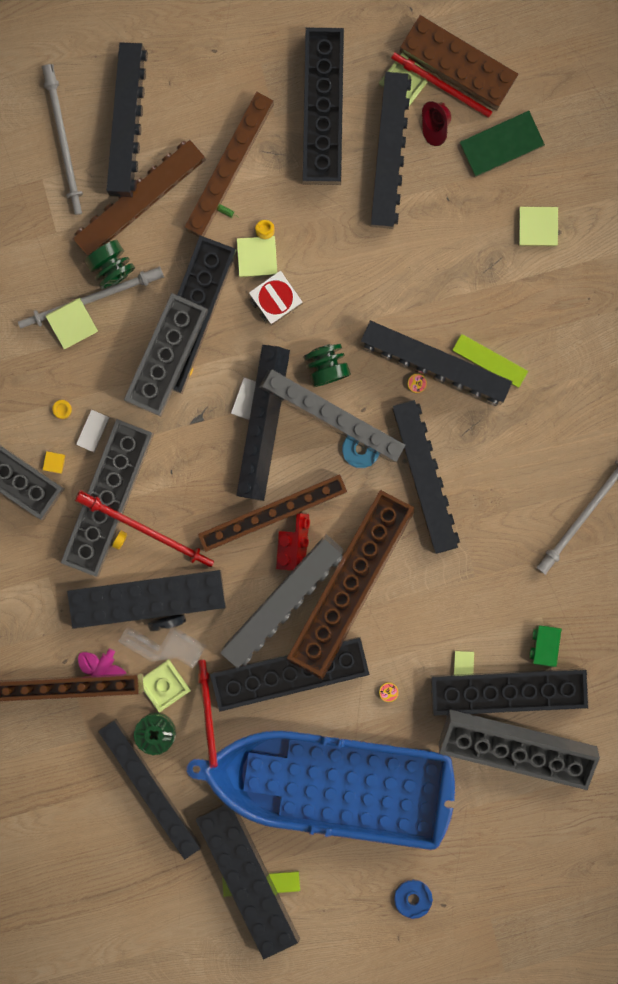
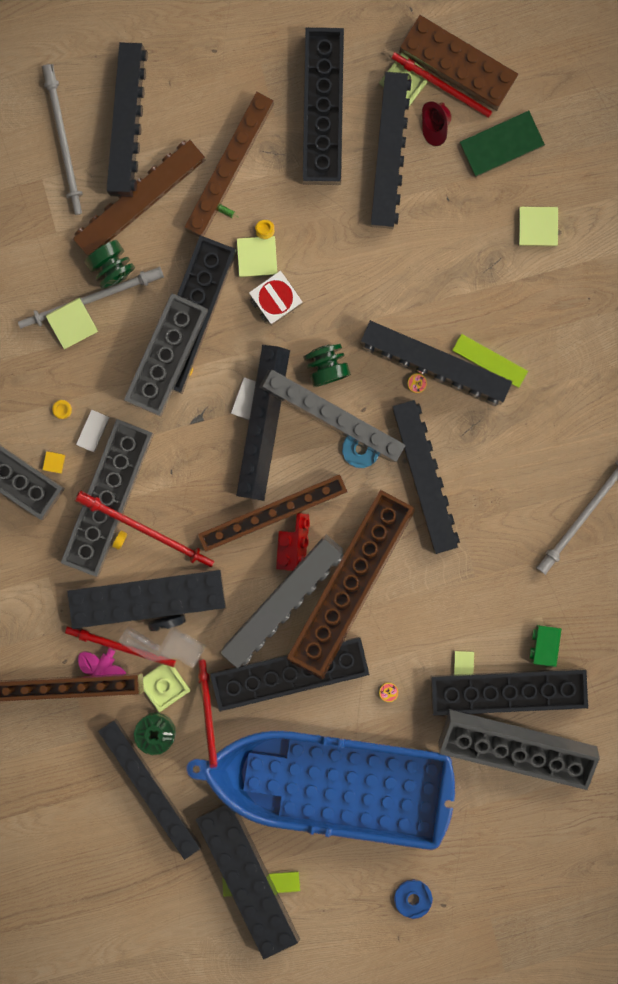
none -> red bar [65,626,176,668]

